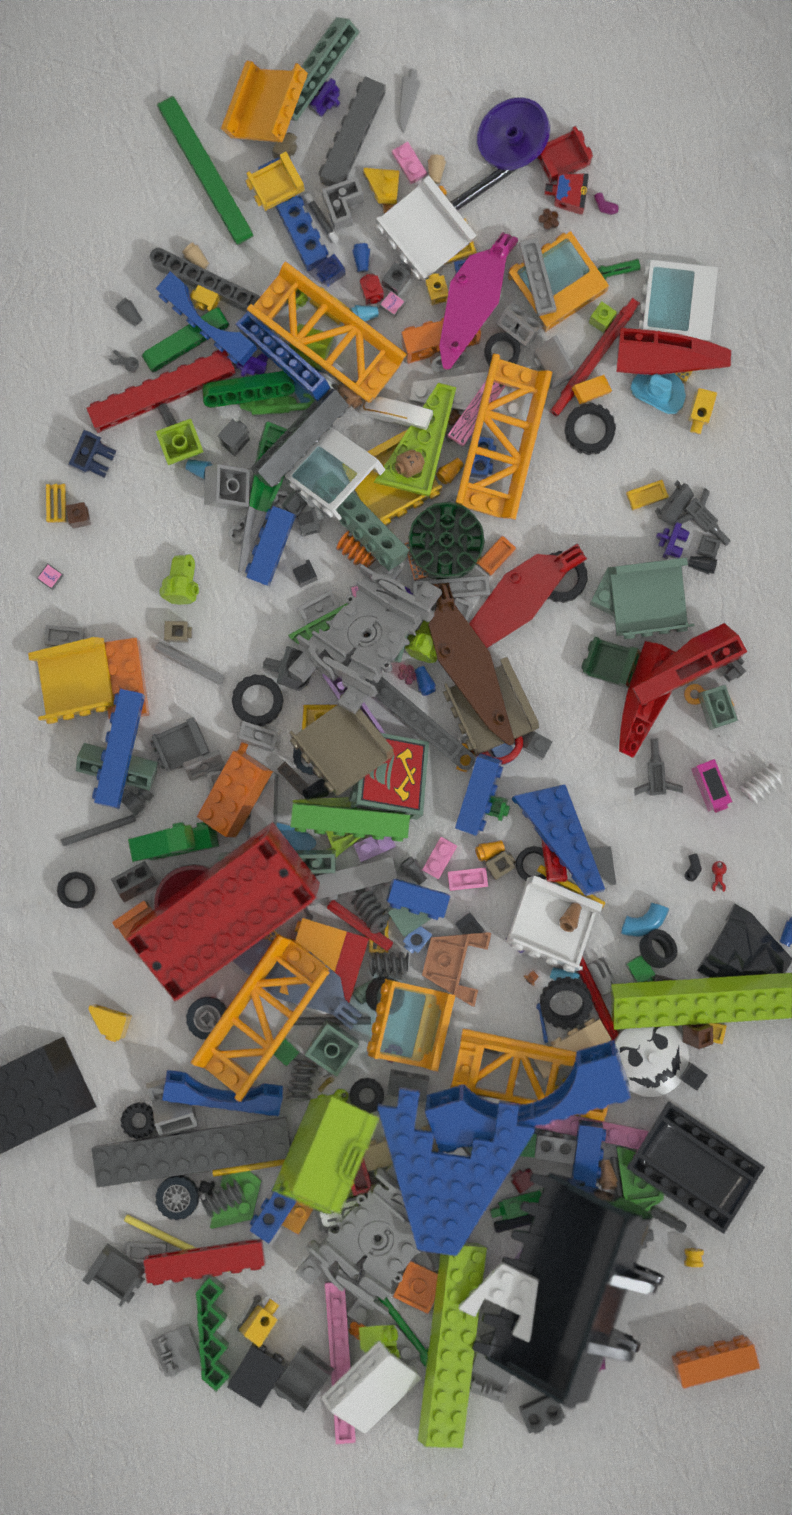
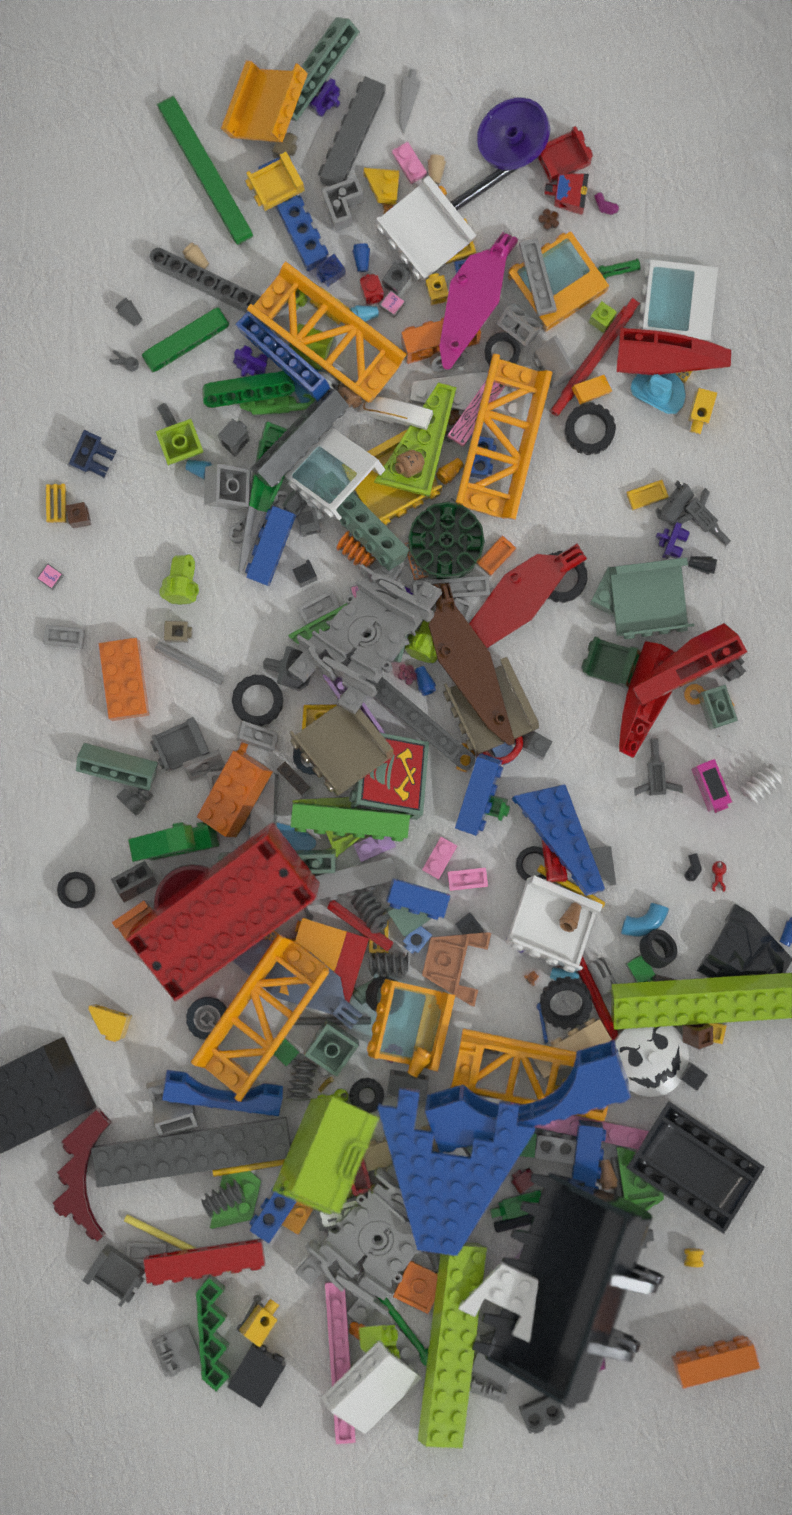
yellow panel [28,637,114,724] -> none
dark grey bar [61,814,136,846] -> none
red brick [86,350,236,433] -> none
blue brick [92,689,145,809] -> none
black tyre [120,1102,156,1139] -> none
black wheel [155,1175,200,1220] -> none
blue arch [156,272,258,365] -> none
yellow brick [190,285,220,312] -> none
black piece [199,1181,215,1196] -> none
dark grey panel [272,1345,334,1413] -> none
black cone [302,779,330,800] -> none
dark grey bar [304,193,339,244] -> none
dark grey cone [400,856,427,885] -> none
light orange cone [475,840,505,862] -> none
dark tan brick [485,852,516,880] -> none
dark grey axle [650,1206,687,1233] -> none
dark grey tile [697,535,721,559] -> none
none -> dark red arch [52,1108,112,1242]
none -> light orange cone [407,1047,432,1077]

